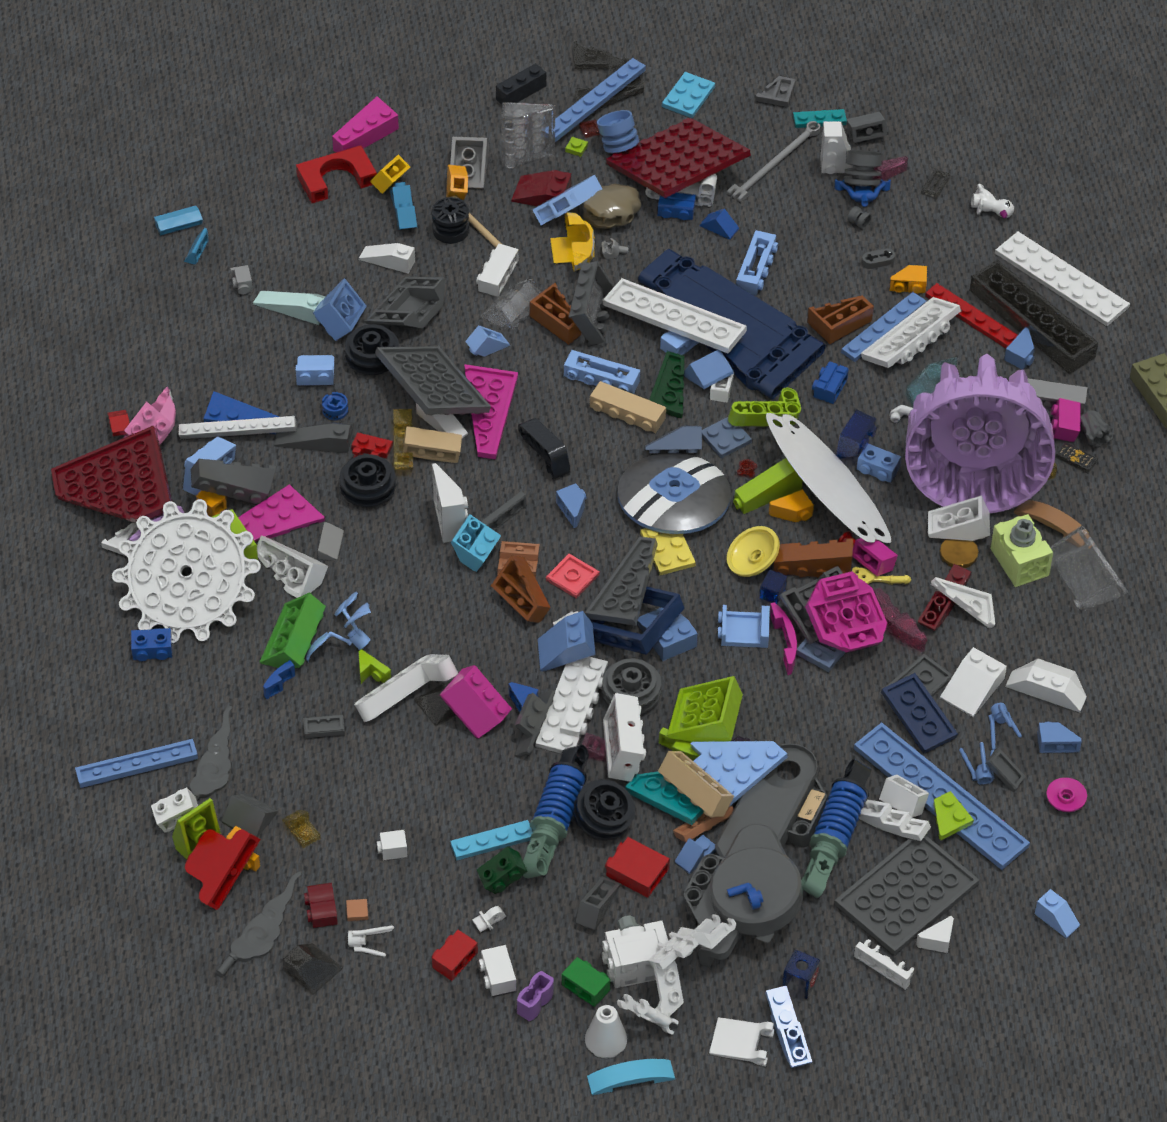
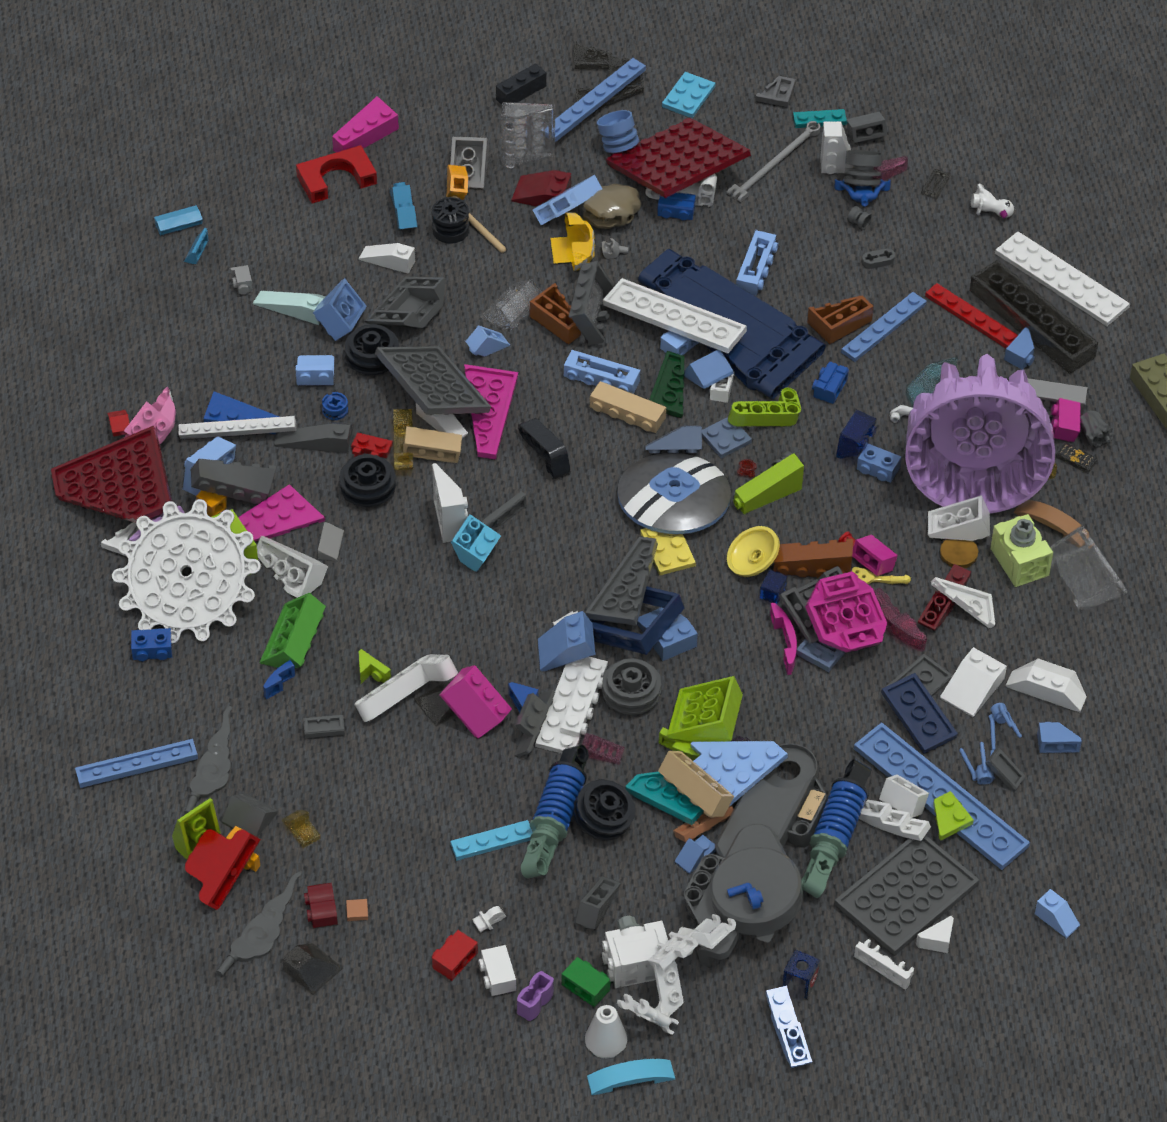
white brick [151,787,198,833] -> none
light blue plant [306,592,371,662] -> none
white plant [348,926,394,957] -> none
yellow brick [370,154,410,194] -> none
white brick [377,830,407,860] -> none
white brick [476,244,519,297] -> none
dark green brick [477,846,528,894] -> none
dark orange wedge [491,555,551,623] -> none
nougat slope [497,541,540,578] -> none
coral tile [546,554,600,599] -> none
medium blue slope [556,483,586,528] -> none
lime plate [565,137,588,157] -> none
clear red tile [579,119,600,138] -> none
white brick [603,693,646,782] -> none
red brick [605,837,670,898] -> none
blue slope [700,208,739,240] -> none
white flag [709,1017,775,1066] -> none
light blue panel [718,605,770,648] -> none
white piece [766,413,891,543] -> none
light orange slope [769,489,814,522] -> none
white plate [861,297,961,368] -> none
light orange slope [889,265,927,294] -> none
dark pink dish [1046,778,1087,812] -> none

